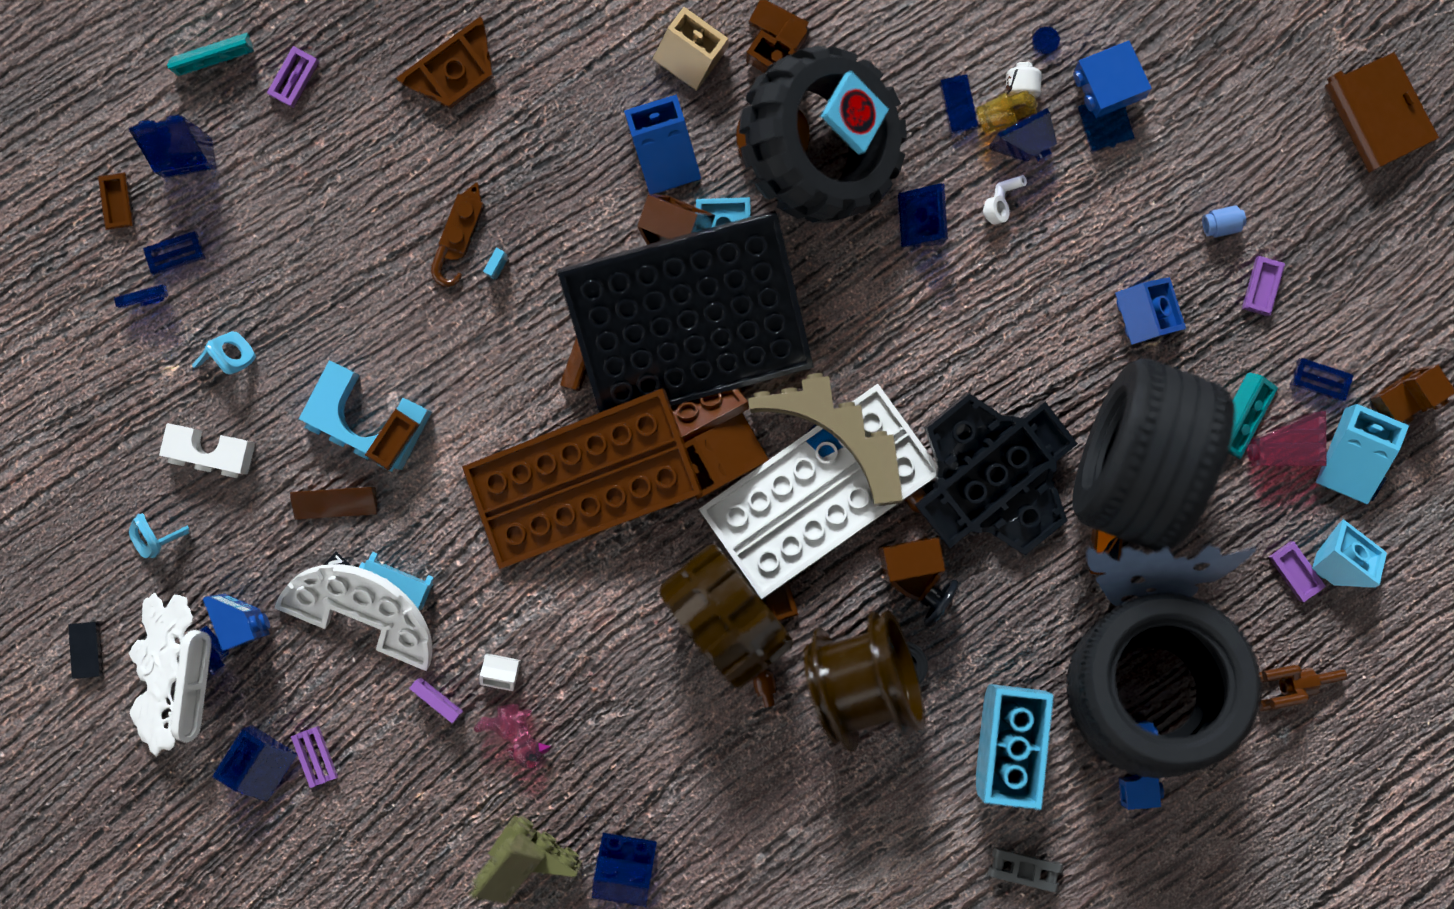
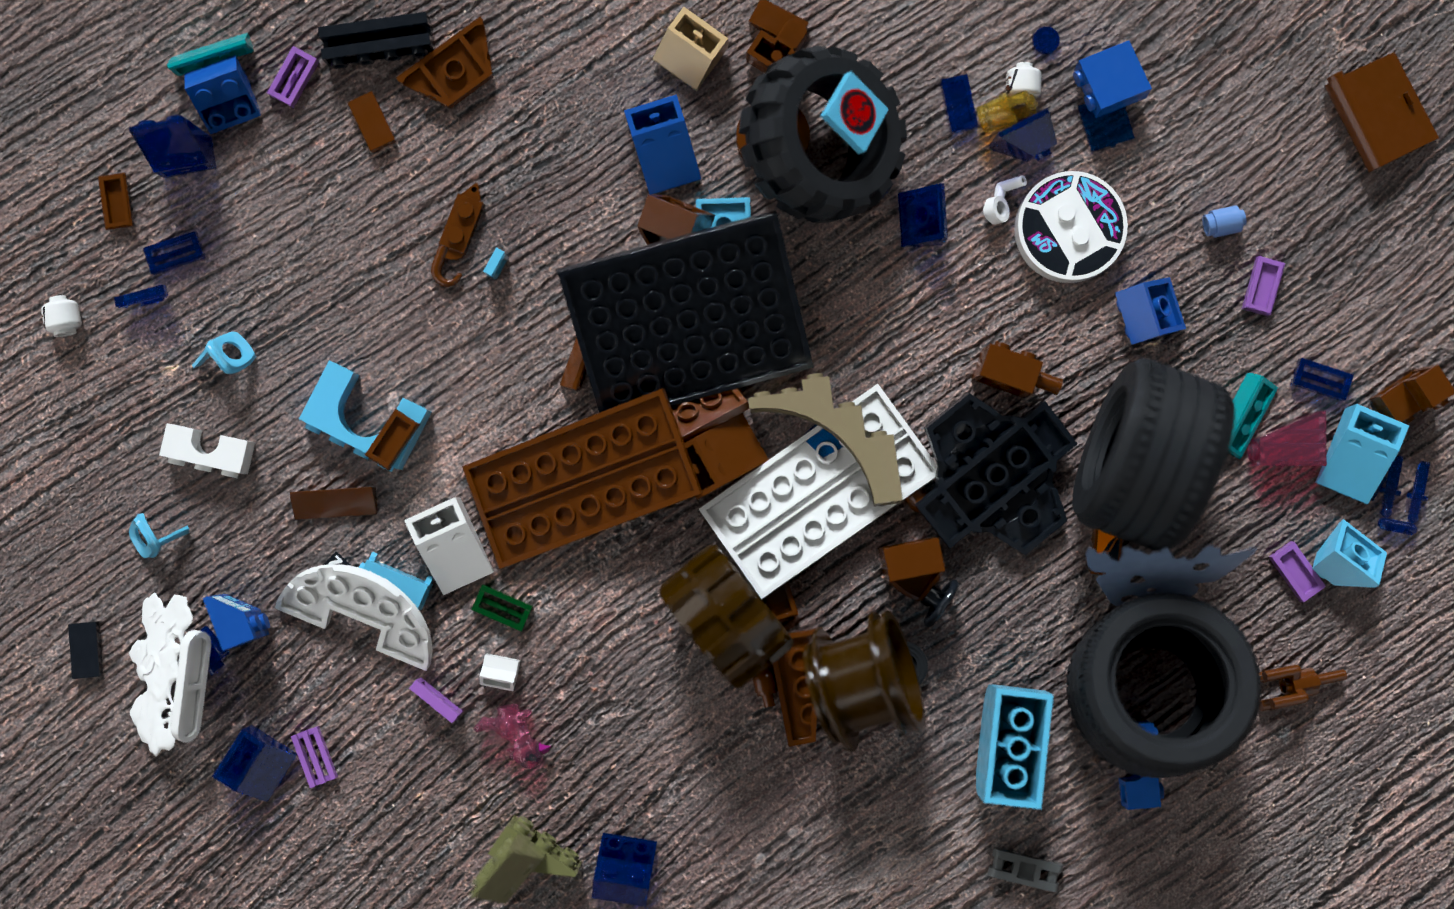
none -> white head [41,295,82,337]
none -> blue slope [184,55,261,135]
none -> black brick [318,12,435,69]
none -> reddish brown tile [347,91,397,153]
none -> white slope [404,497,494,595]
none -> dark green tile [471,584,533,632]
none -> reddish brown wing [773,627,822,747]
none -> reddish brown brick [971,341,1063,398]
none -> brick [1014,171,1128,283]
none -> clear blue piece [1378,456,1430,535]

